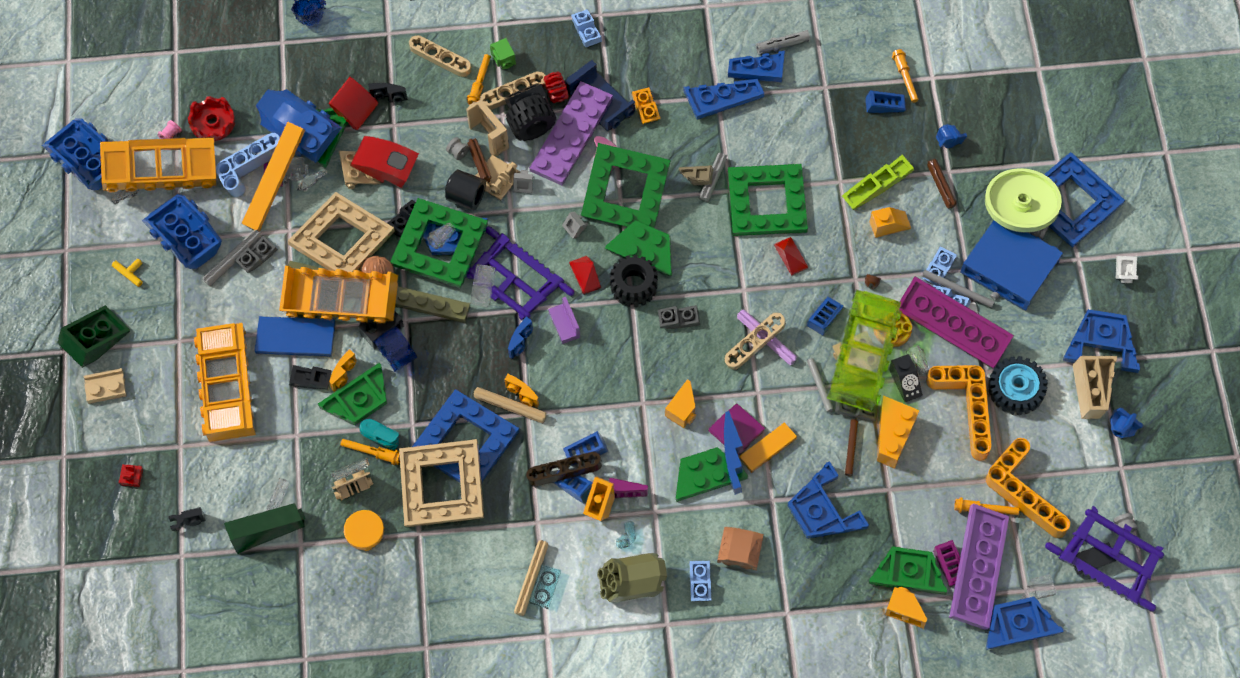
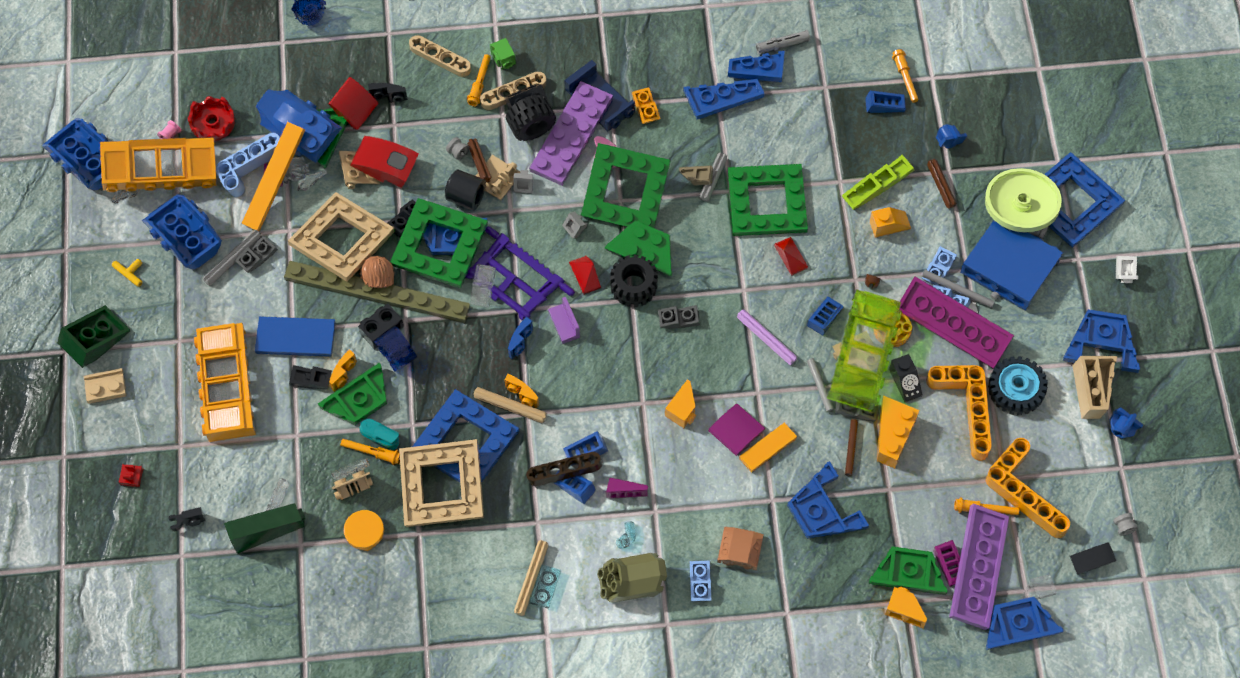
light orange window [279,266,398,323] -> none
clear cone [427,223,456,249] -> none
tan panel [466,99,509,157] -> none
red gear [544,71,568,103] -> none
light blue slope [571,9,602,48] -> none
light orange slope [583,477,615,521] -> none
green wing [675,447,748,502] -> none
blue slope [724,411,743,495] -> none
tan beam [725,313,786,370] -> none
clear cone [906,345,930,375] -> none
dark purple piece [1045,506,1164,612] -> none

